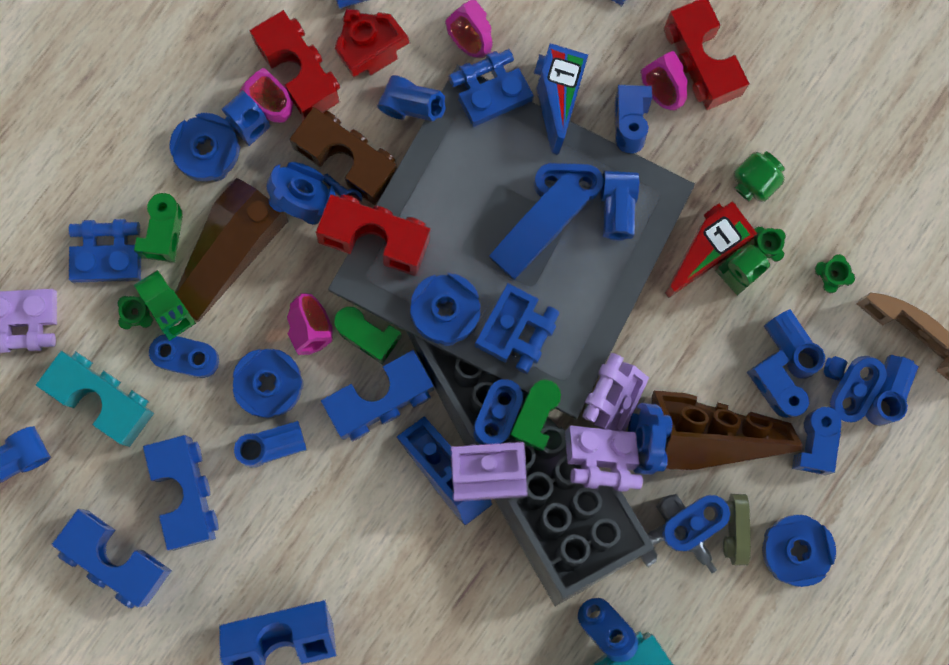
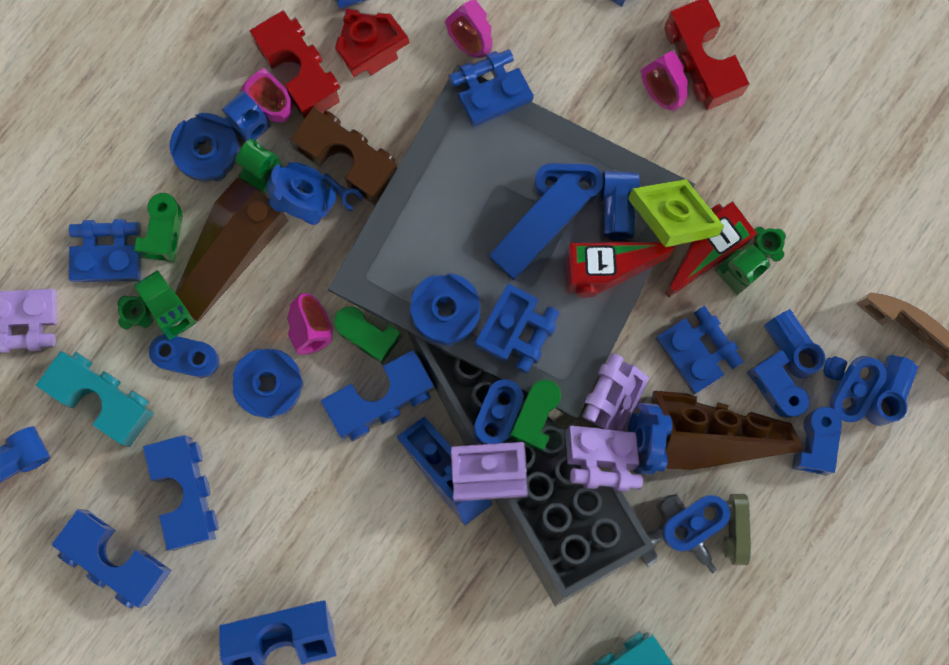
blue piece [234,421,307,468] -> none
red arch [316,194,431,276] -> none
blue piece [377,75,446,122] -> none
blue slope [534,43,588,155] -> none
blue plate [578,598,638,662] -> none
blue leg [615,85,652,154] -> none
green head [734,151,785,202] -> none
blue plate [762,515,836,587] -> none
green plate [815,254,855,293] -> none
none -> green leg [235,138,283,195]
none -> red slope [565,242,674,298]
none -> lime plate [628,179,724,247]
none -> blue plate [655,306,744,395]

